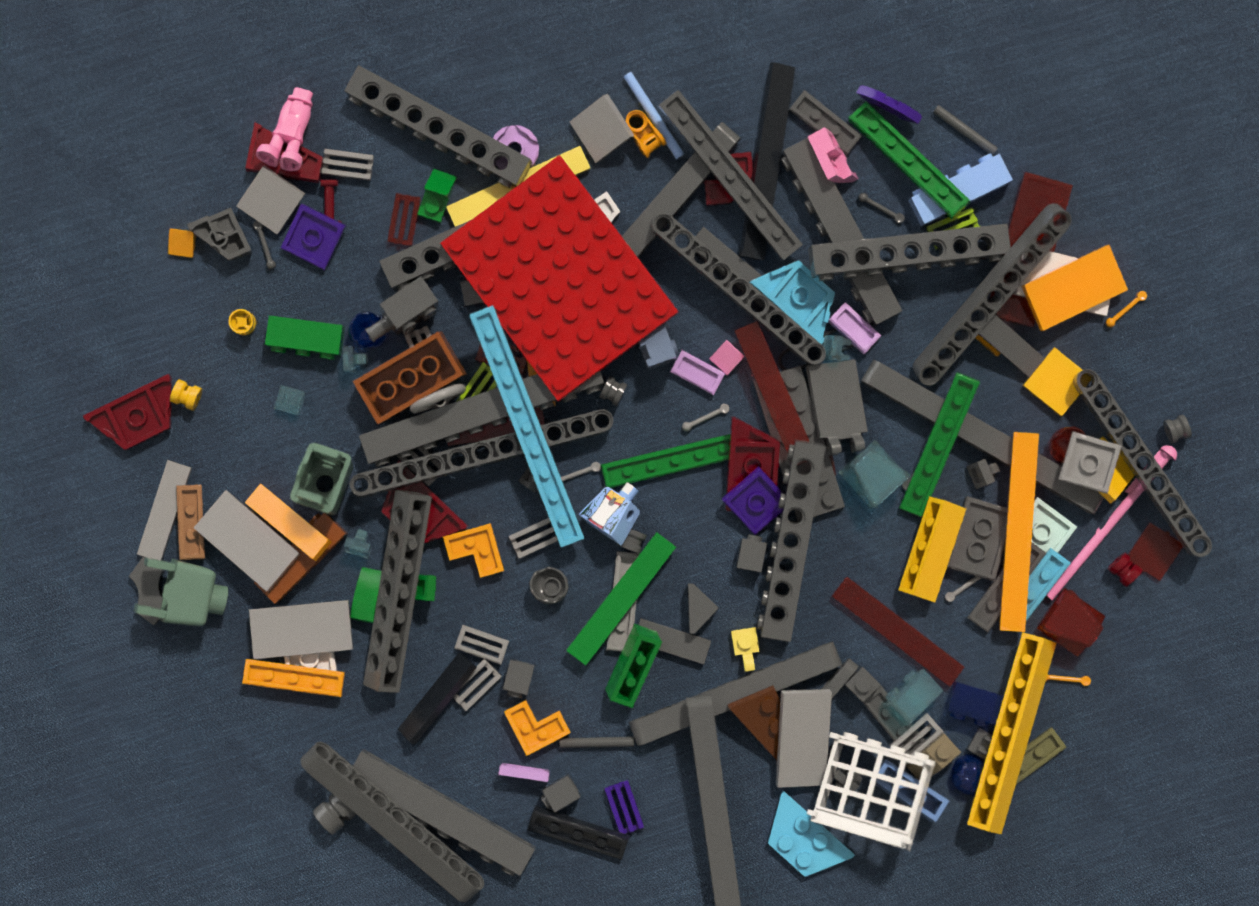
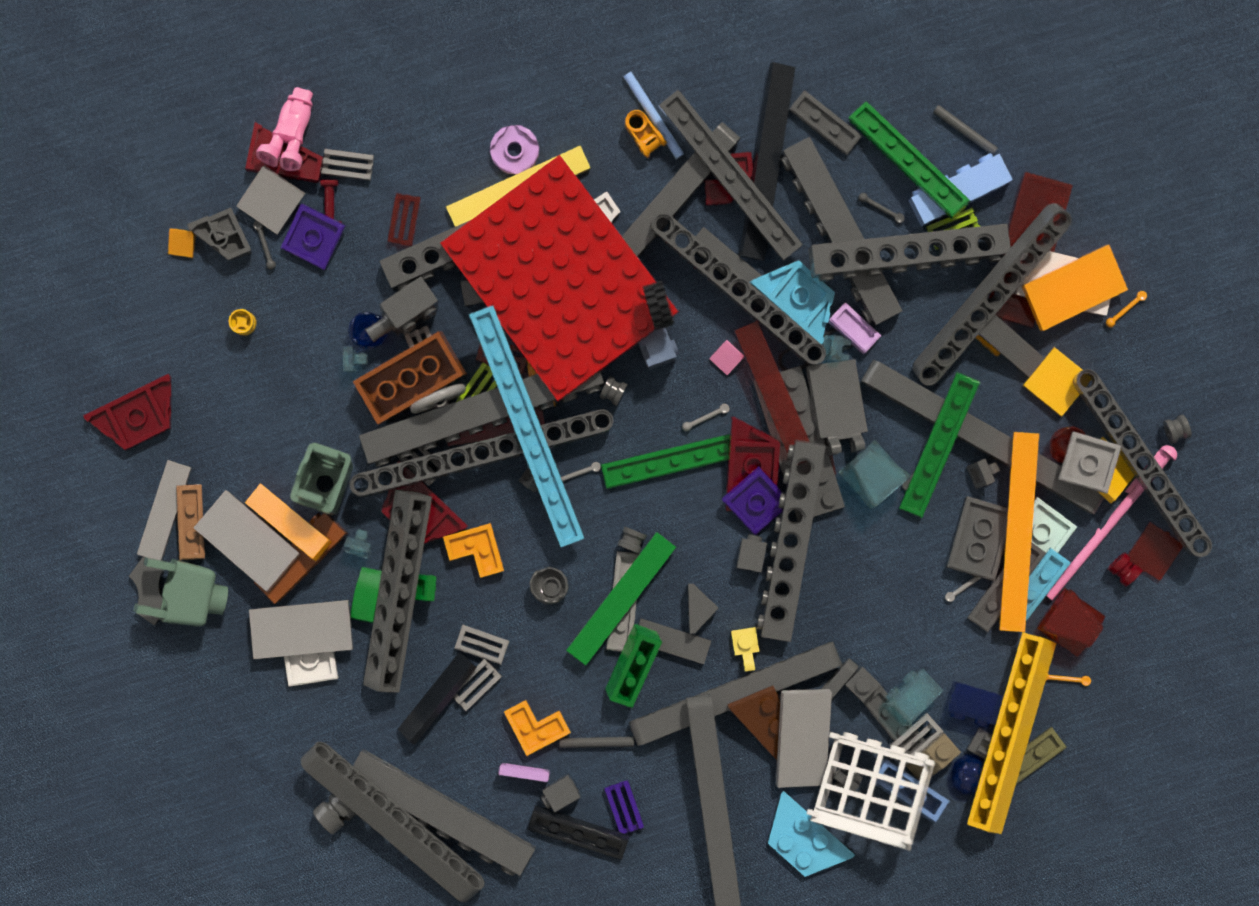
yellow wheel [170,379,203,411] -> none
light orange tile [242,659,345,697] -> none
green brick [265,315,345,360] -> none
clear light blue tile [274,385,306,416] -> none
dark grey brick [344,65,533,189] -> none
green slope [417,169,457,223] -> none
dark grey brick [503,659,535,698] -> none
light grey tile [509,518,558,559] -> none
light grey tile [570,94,634,163] -> none
torso [579,483,640,546] -> none
lavender tile [670,350,725,395] -> none
bright pink slope [808,127,858,183] -> none
clear red tile [831,576,964,687] -> none
dark purple tile [856,85,922,124] -> none
yellow brick [898,496,966,603] -> none
none -> black tyre [642,281,675,330]

